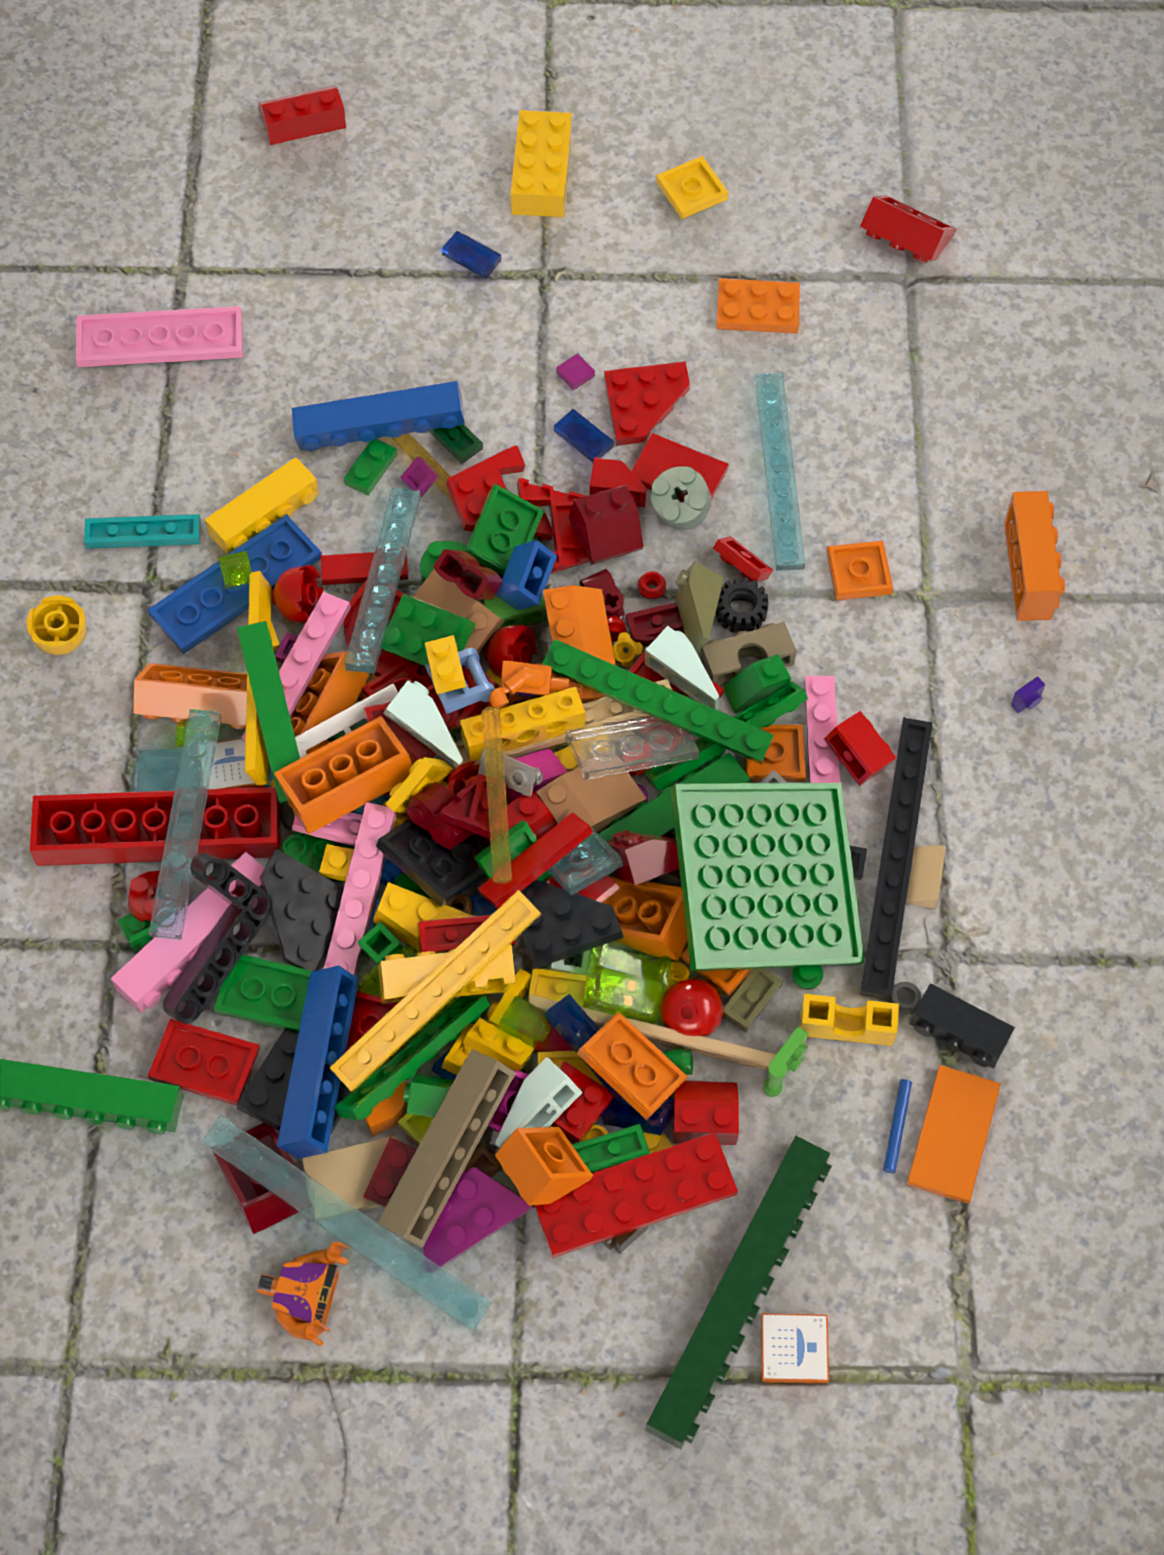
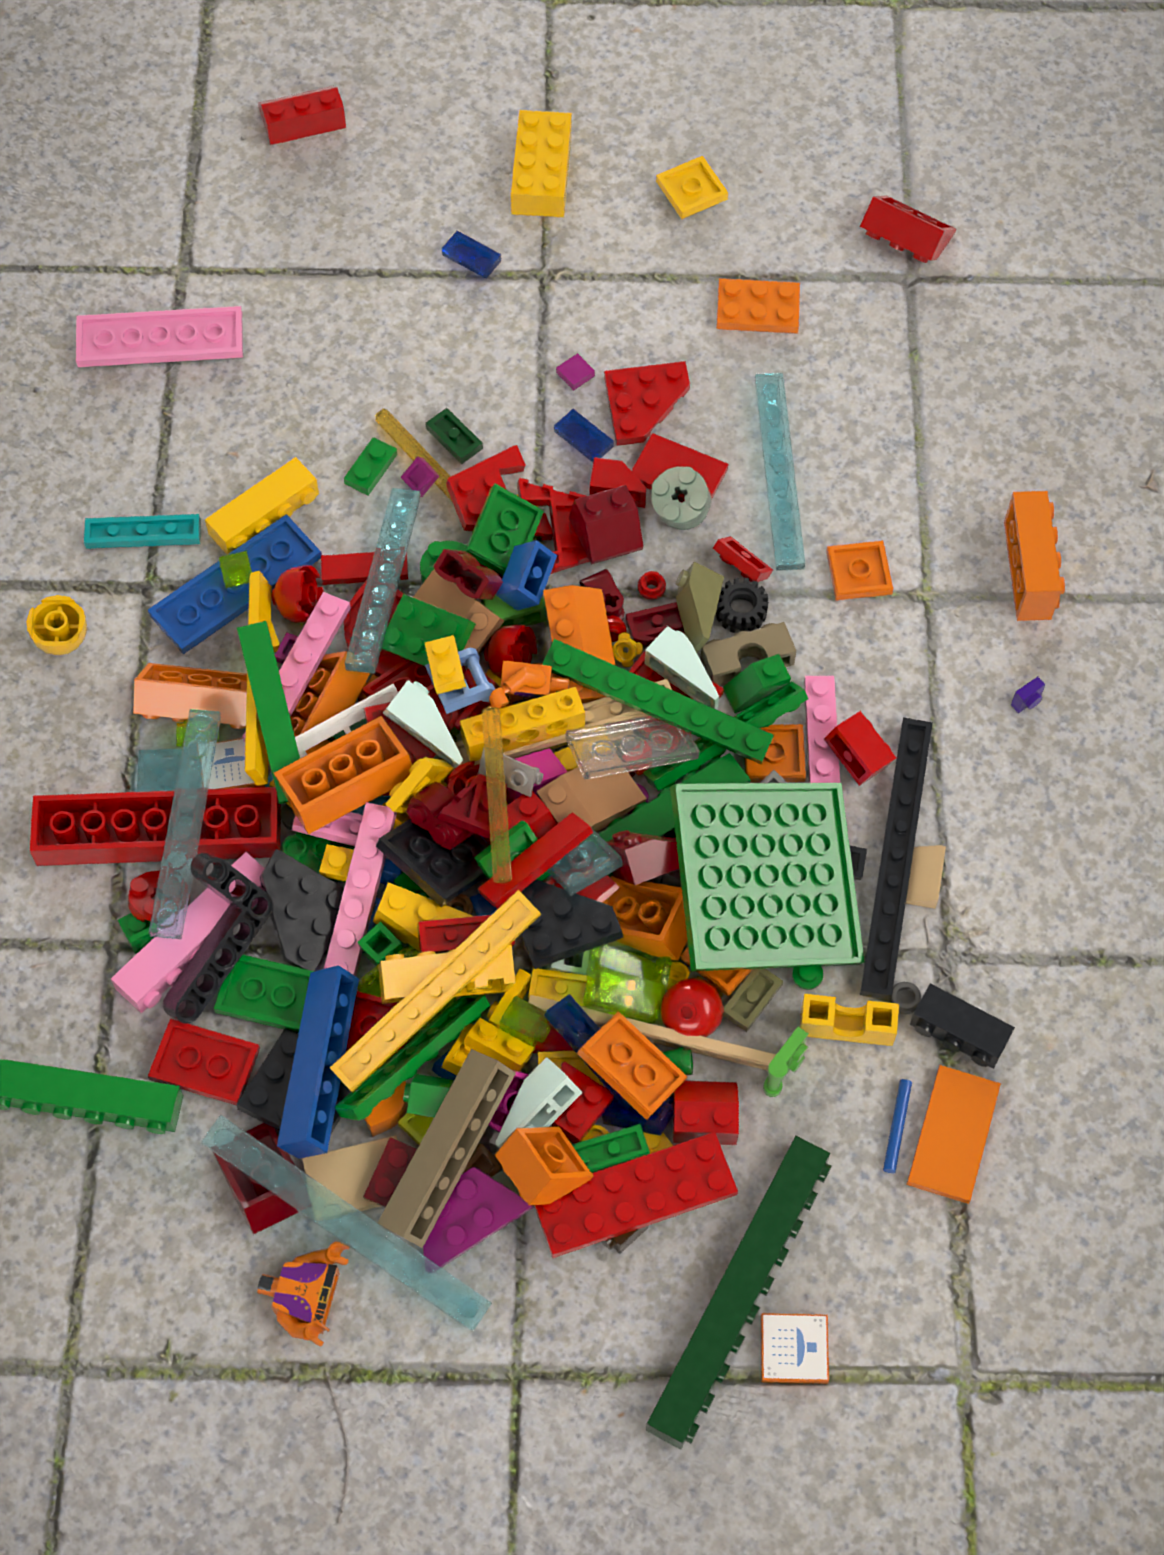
blue brick [292,381,465,451] -> none

